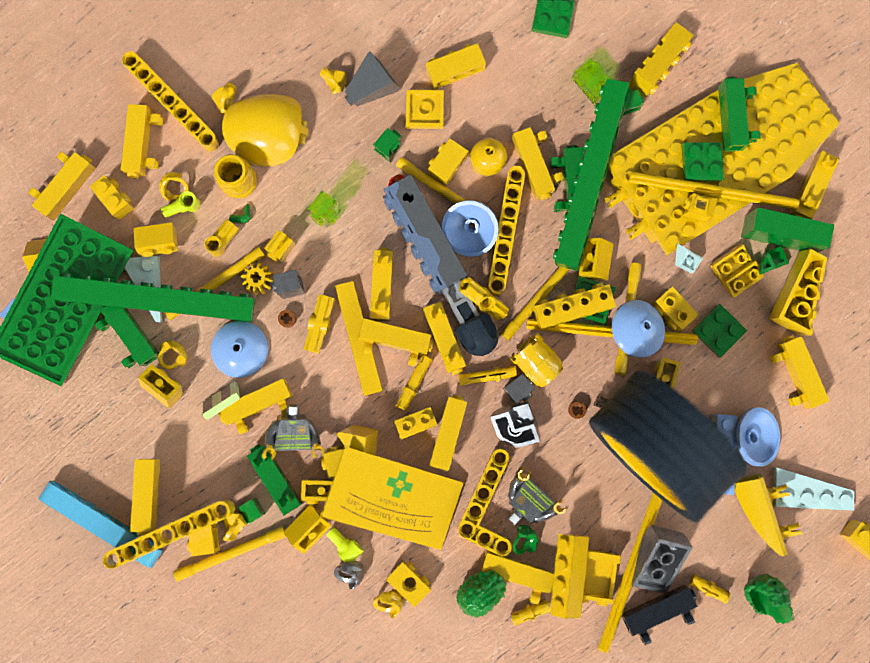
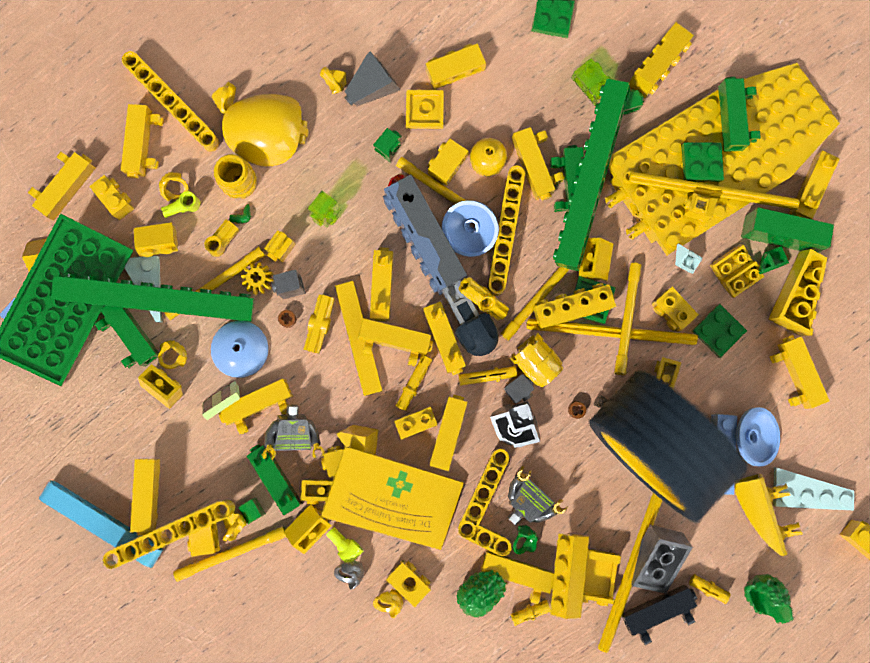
light blue dish [612,300,665,358] -> none

